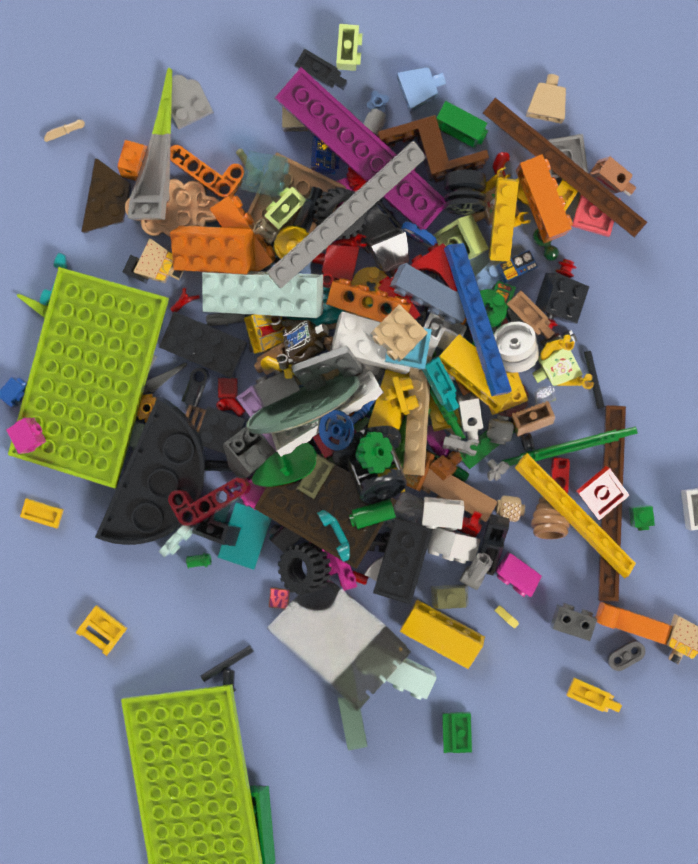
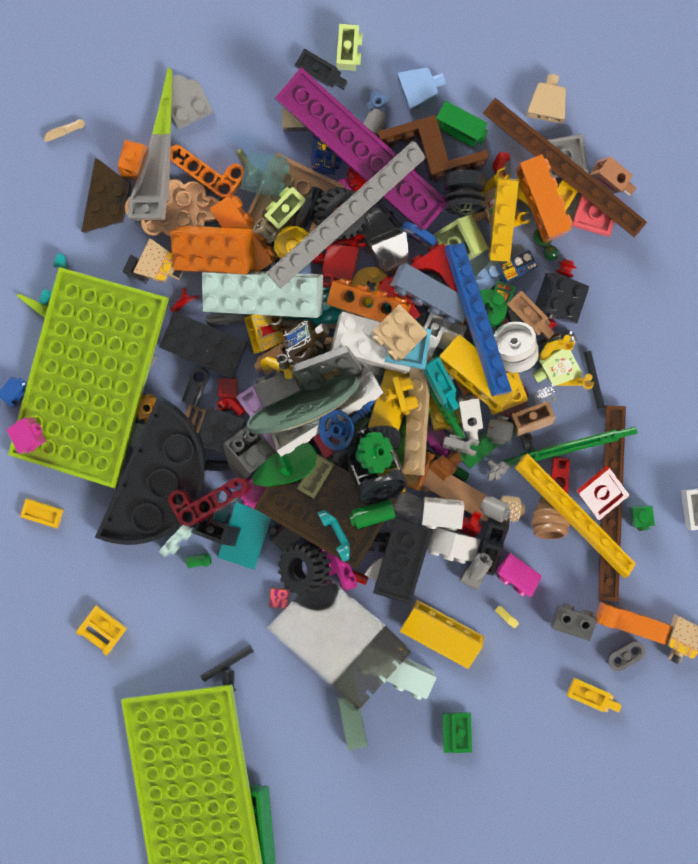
dark grey piece [143,363,187,395] -> none
olive torso [431,584,469,609] -> none
none -> light grey brick [480,496,511,522]

